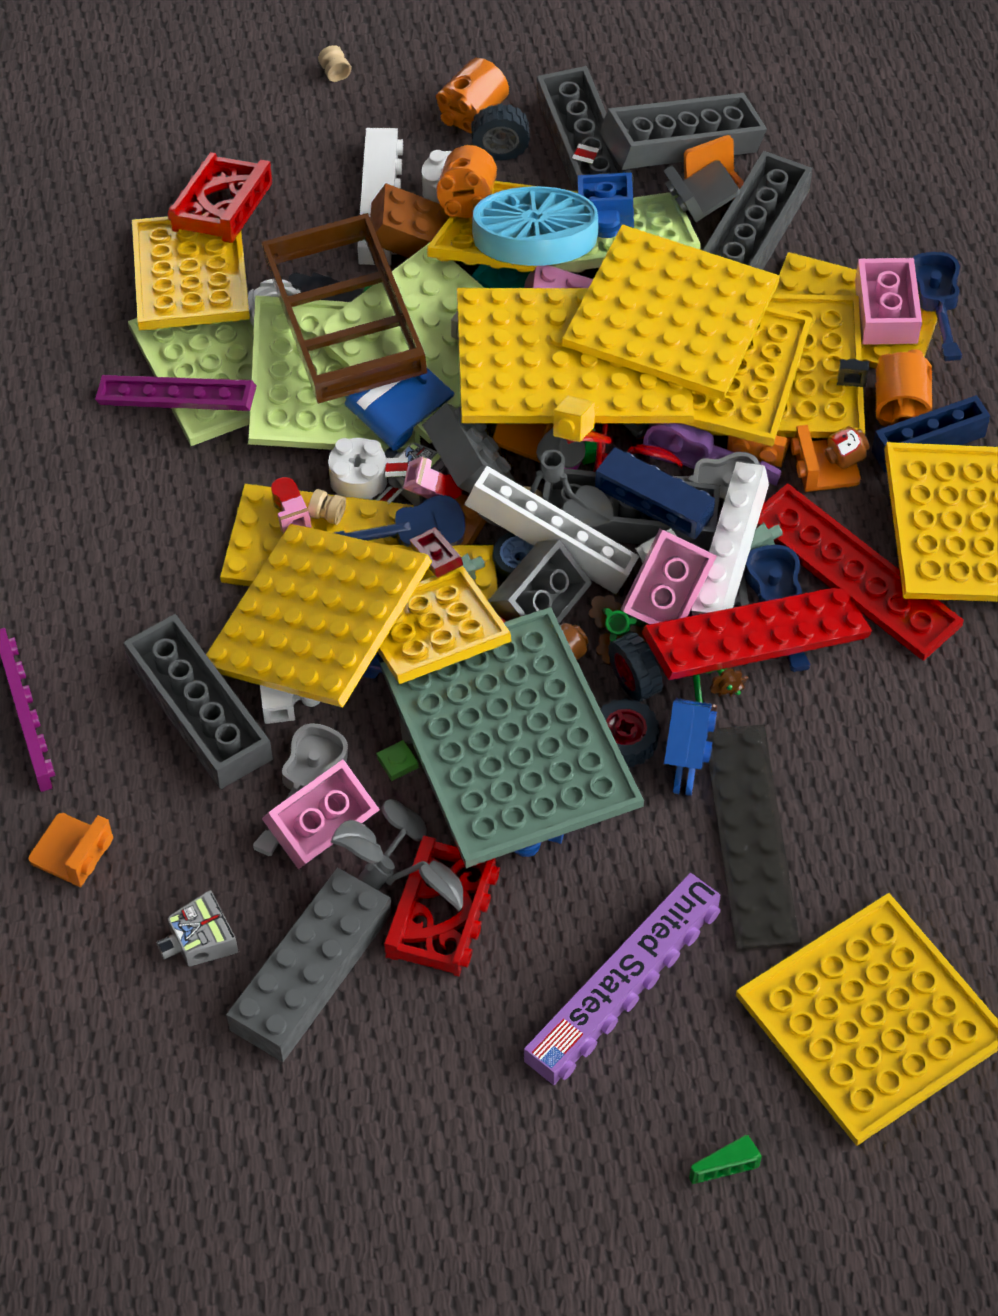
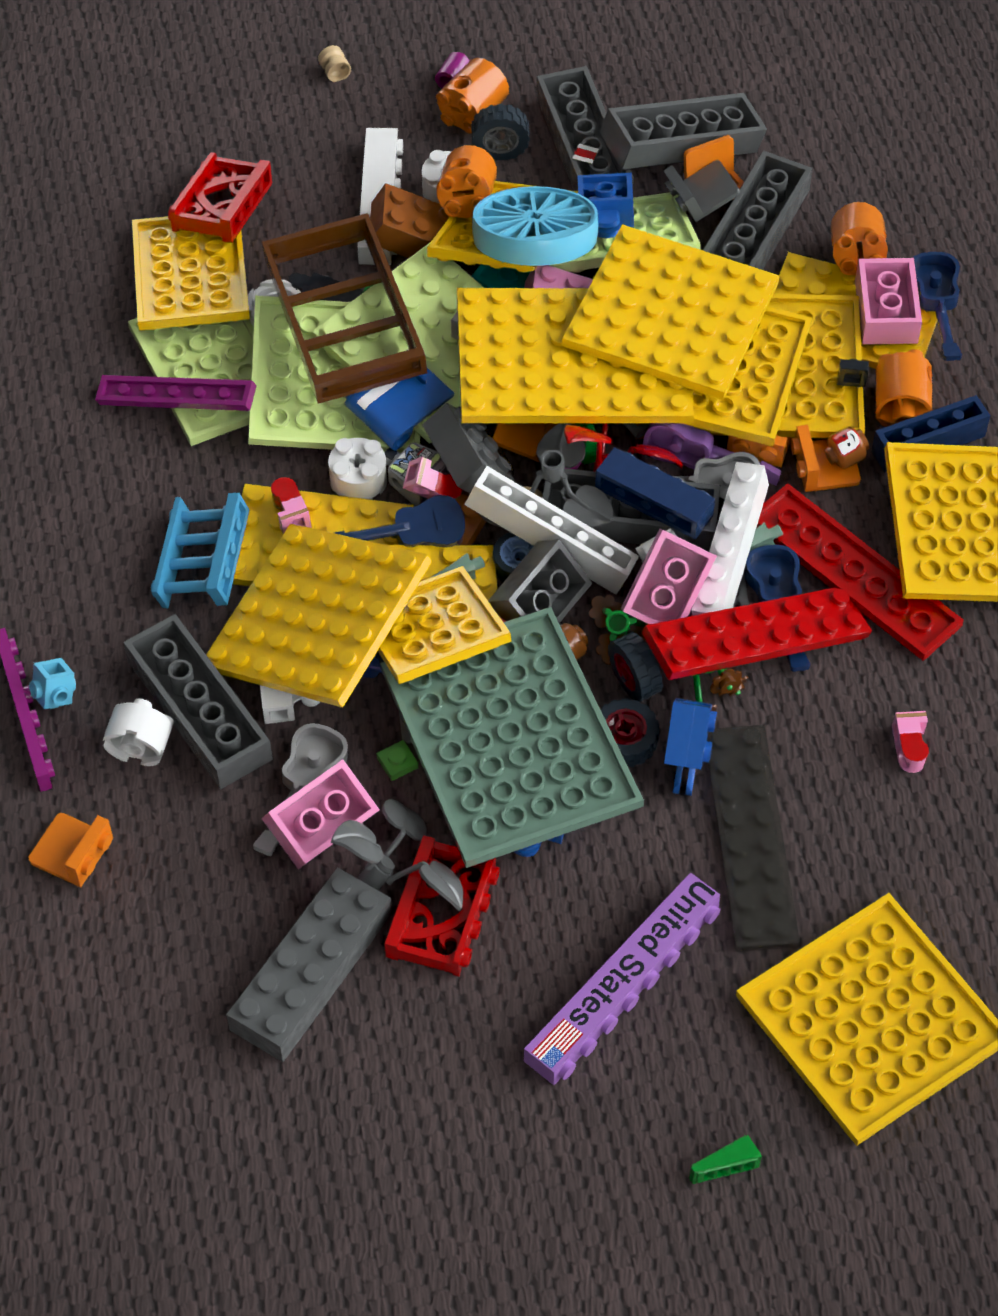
torso [156,890,238,966] -> none
tan wheel [308,489,346,525] -> none
sticker [376,487,403,504] -> none
sticker [385,457,408,477] -> none
dark red plate [410,527,463,578] -> none
yellow brick [553,396,595,442] -> none
none -> medium azure brick [29,658,76,709]
none -> white brick [103,699,174,766]
none -> dark azure fence [151,493,250,609]
none -> magenta brick [435,52,470,88]
none -> orange cylinder [831,202,888,275]
none -> leg [892,711,929,773]

